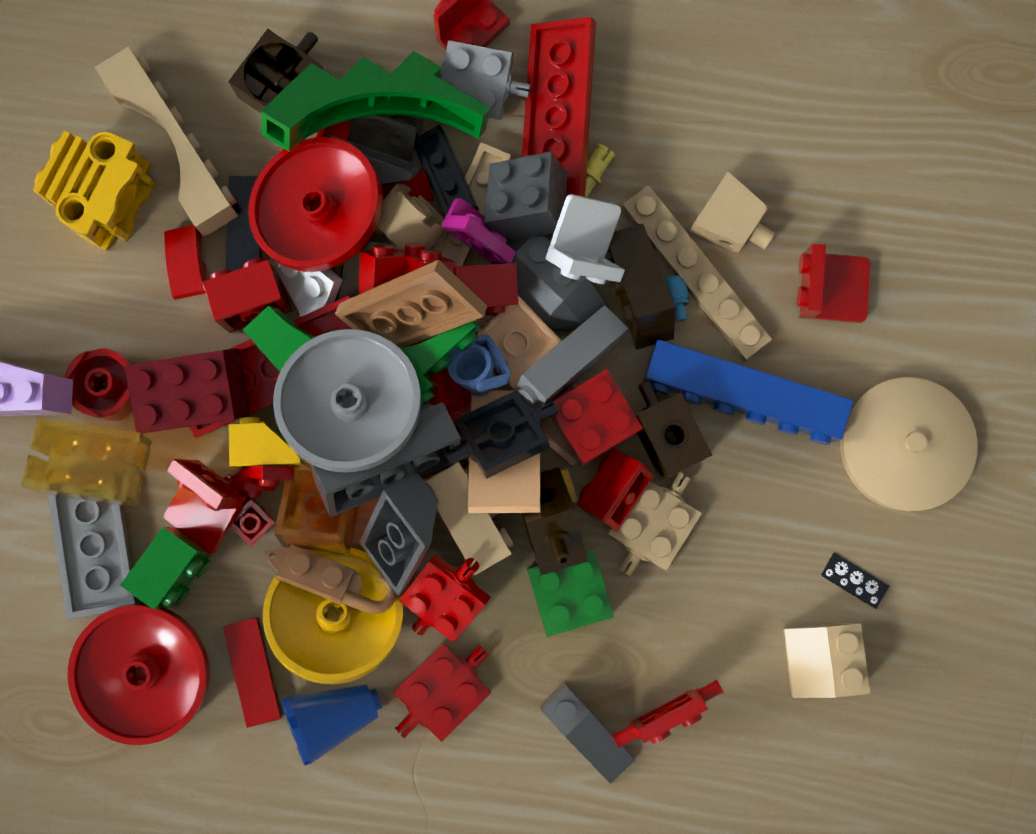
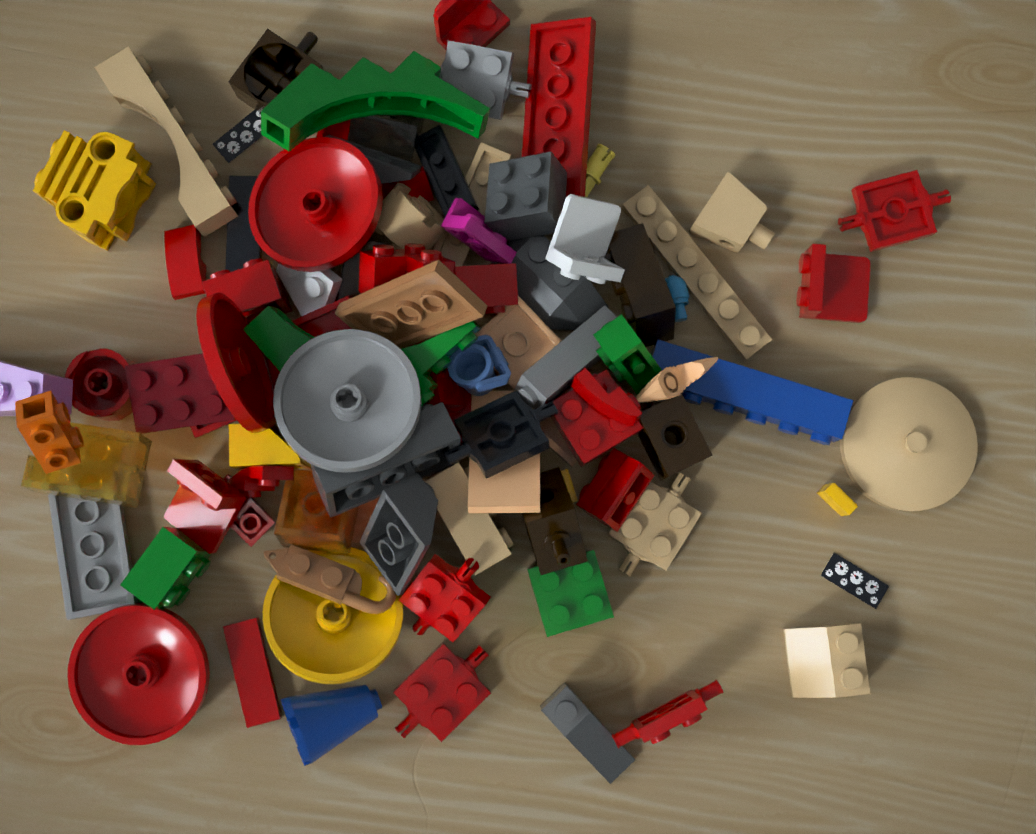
none -> orange brick [15,390,84,474]
none -> red dish [196,292,276,433]
none -> black sticker [212,110,263,163]
none -> red slope [571,367,642,427]
none -> green brick [593,314,662,394]
none -> light nougat hair [635,357,718,402]
none -> yellow tile [817,483,858,516]
none -> red plate [838,170,951,252]

